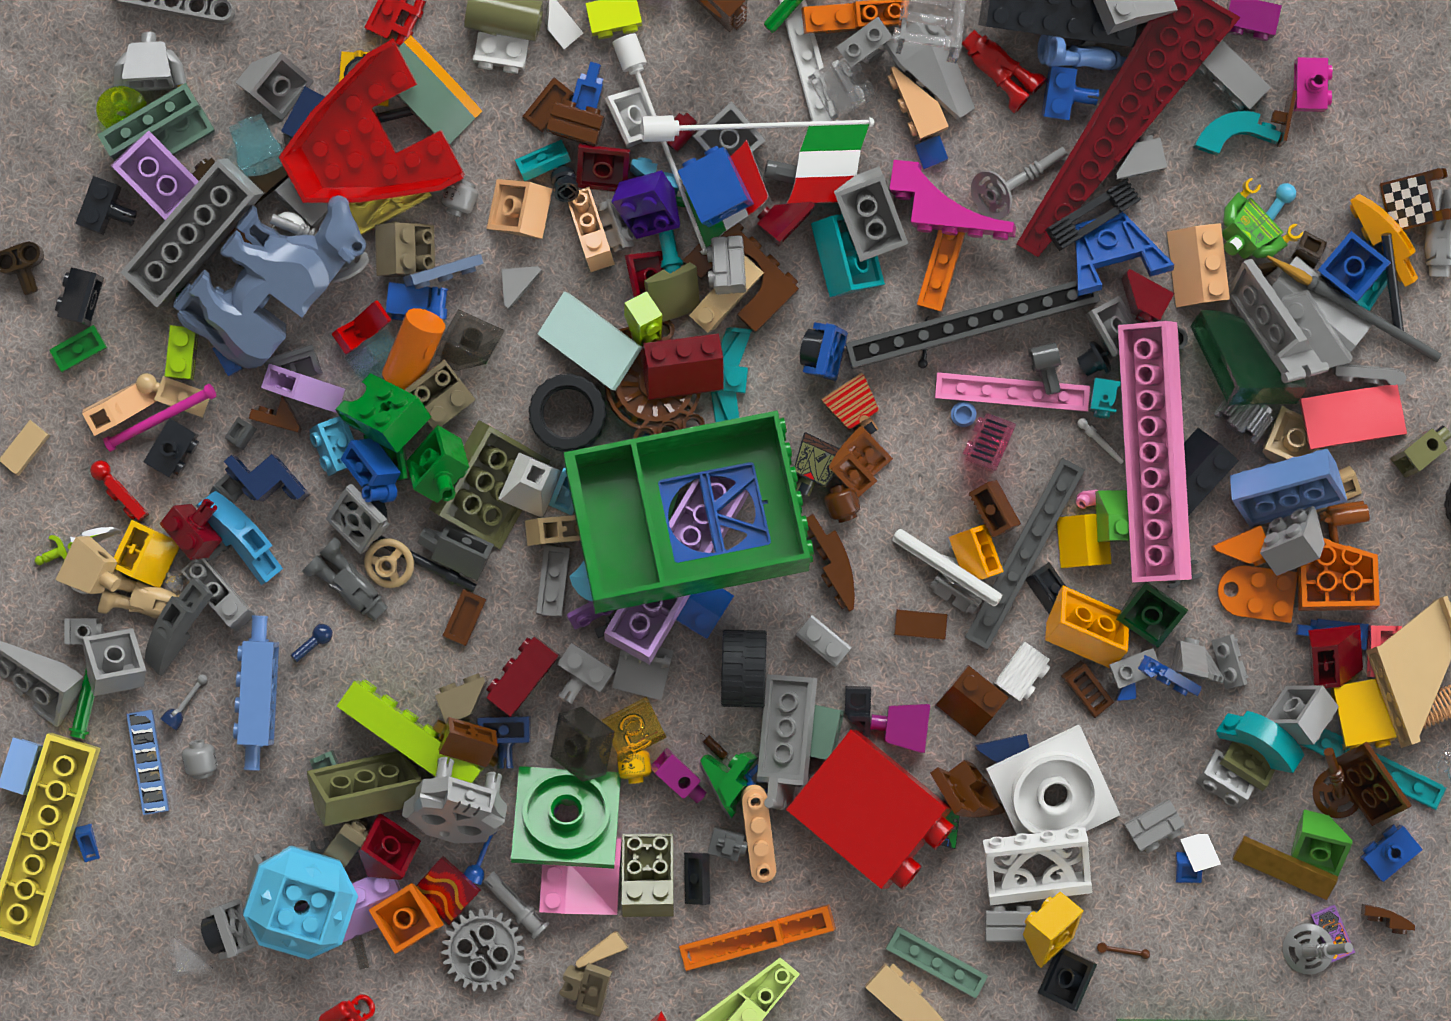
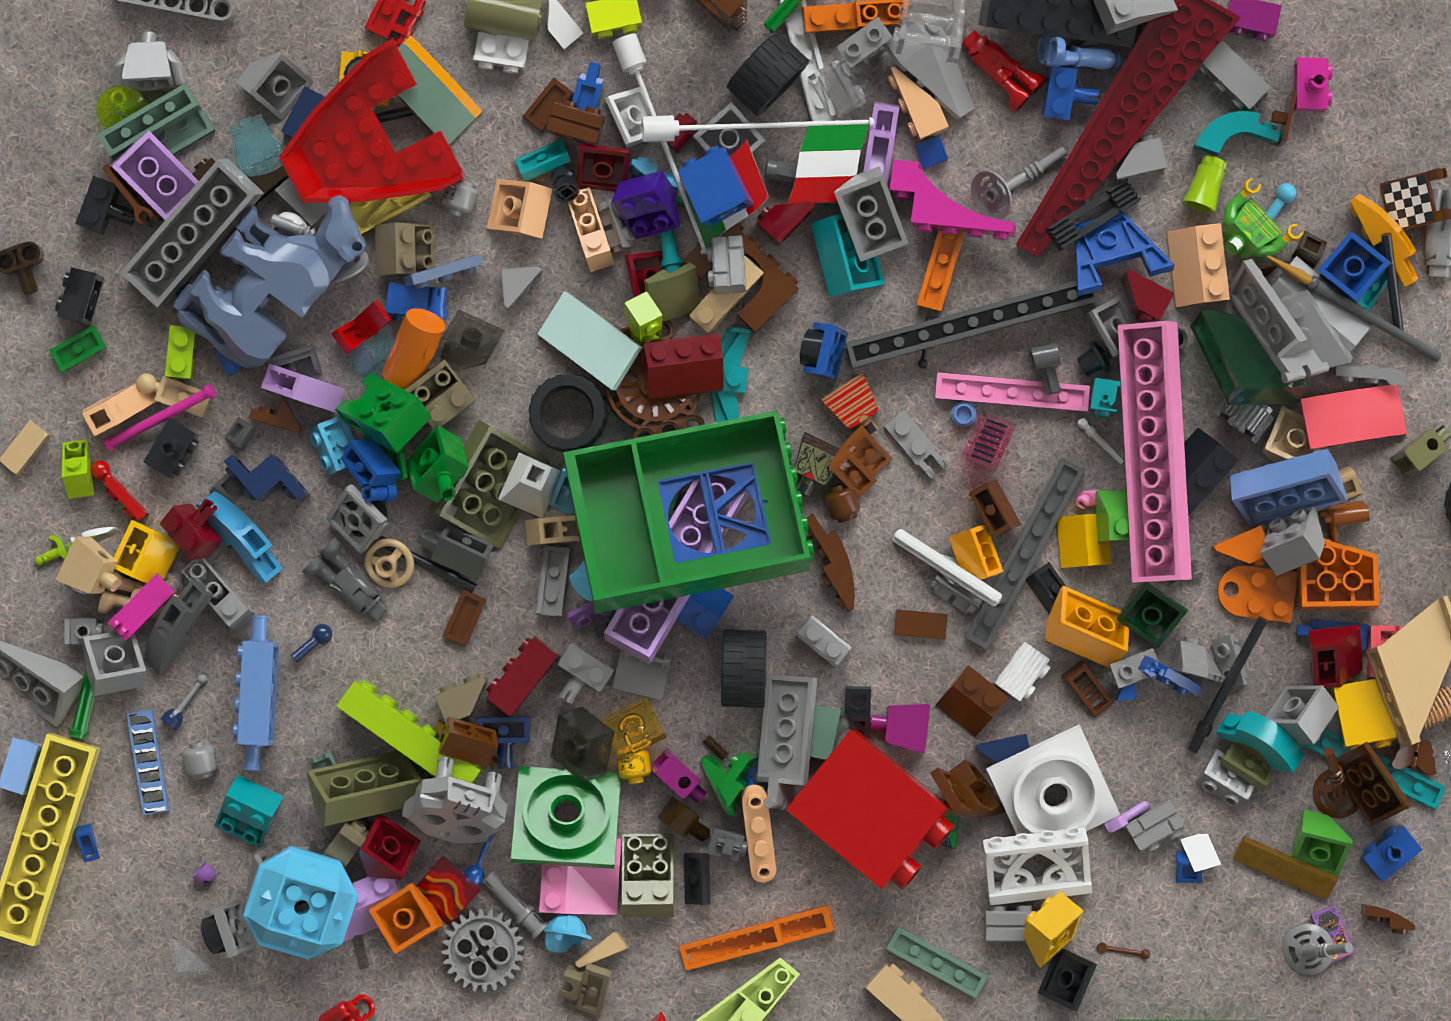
none -> lime slope [62,439,94,499]
none -> reddish brown flag [102,165,161,228]
none -> dark pink hinge [108,574,176,641]
none -> medium lavender hinge [193,862,215,885]
none -> teal slope [215,775,284,848]
none -> medium azure piece [544,914,592,953]
none -> dark brown beam [658,796,710,841]
none -> black tyre [727,32,809,116]
none -> lavender slope [863,101,899,184]
none -> light grey hinge [884,410,948,480]
none -> lavender bar [1104,801,1149,833]
none -> lime plant [1182,155,1227,214]
none -> black bar [1188,616,1268,753]
none -> reddish brown animal [1390,740,1437,775]

